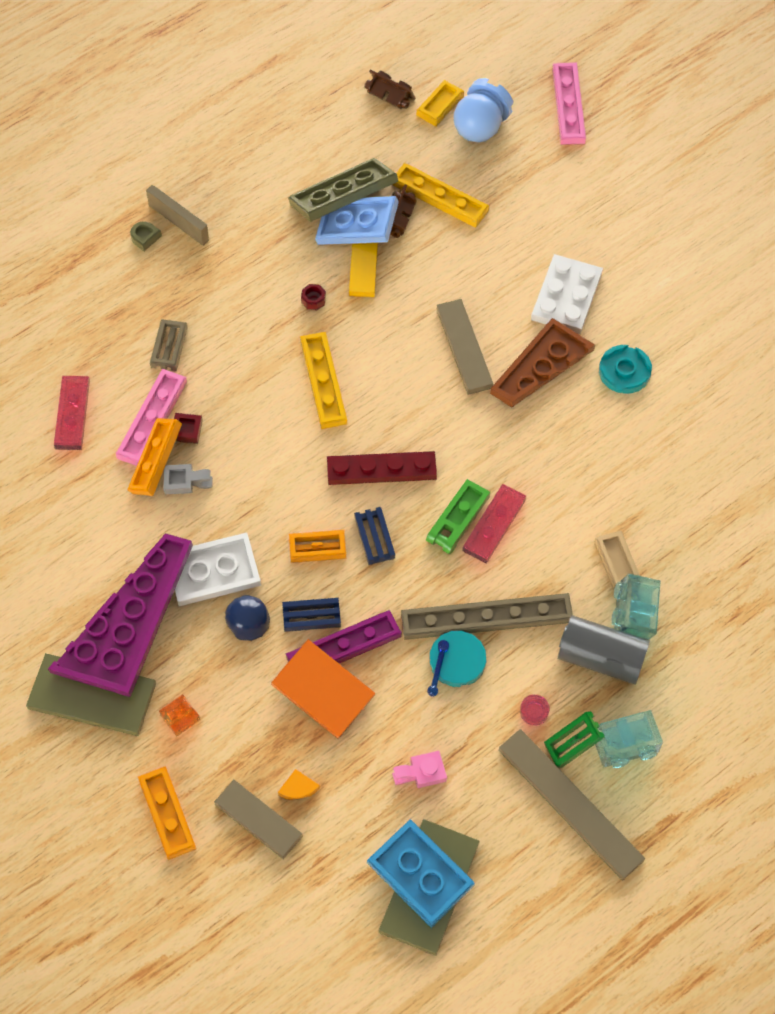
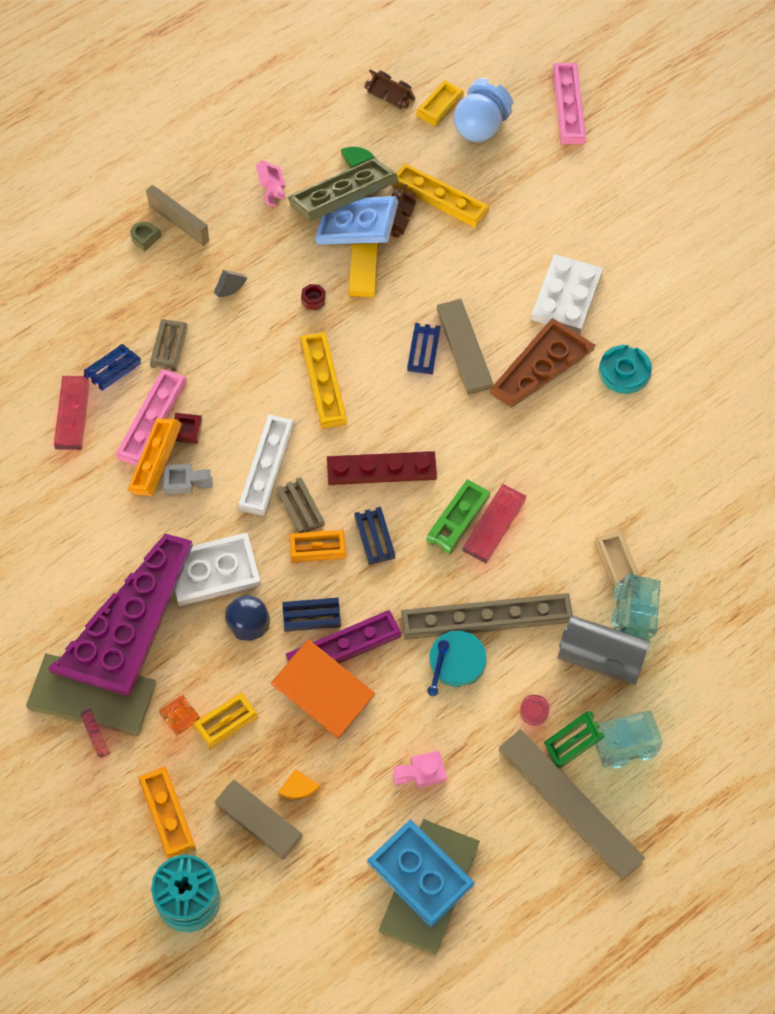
none -> clear pink tile [80,708,110,758]
none -> clear blue tile [84,344,141,391]
none -> teal wheel [151,855,221,933]
none -> yellow tile [193,692,258,749]
none -> dark grey tile [213,270,247,297]
none -> white tile [238,414,295,517]
none -> bright pink plate [256,160,286,207]
none -> dark tan tile [276,477,325,533]
none -> green tile [341,147,375,168]
none -> clear blue tile [407,323,441,375]

